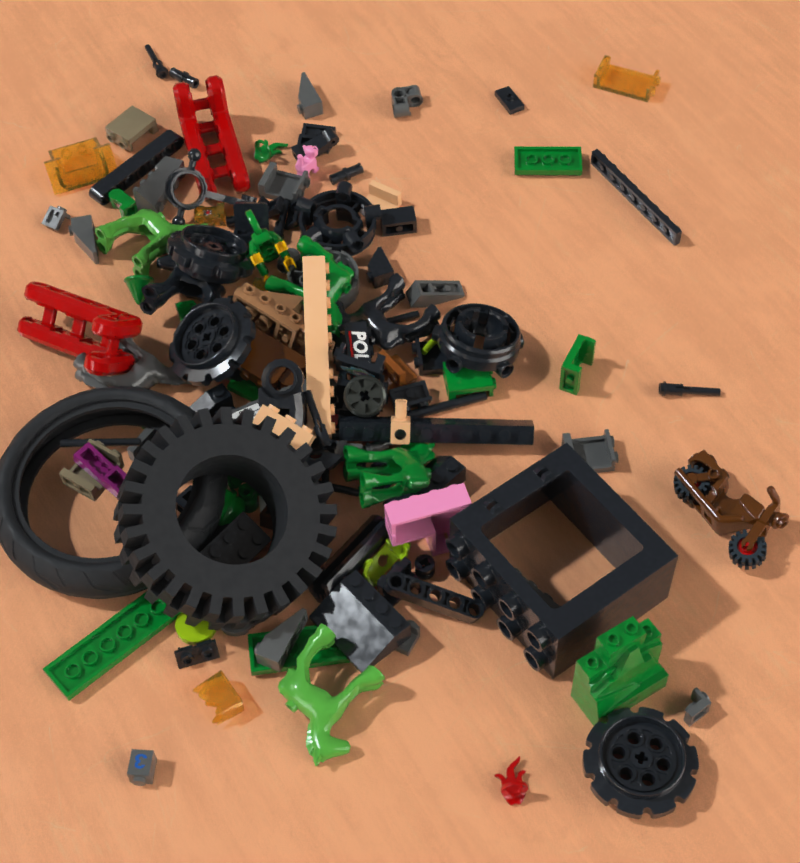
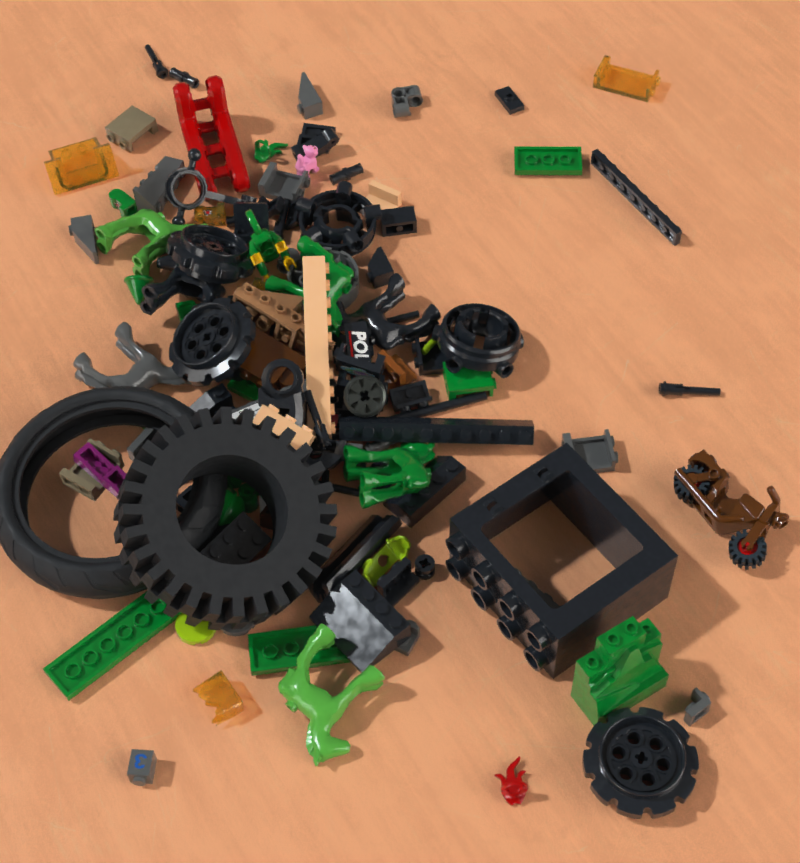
red beam [17,281,143,376] -> none
bracket [41,205,71,231] -> none
black piece [60,438,141,447] -> none
black beam [89,130,184,205] -> none
black hinge [174,638,220,669] -> none
dark grey slope [254,608,308,672] -> none
black beam [383,572,484,624] -> none
bright pink piece [384,483,472,557] -> none
light nougat bracket [390,399,410,444] -> none
dark grey slope [405,280,465,308] -> none
green panel [559,334,596,395] -> none

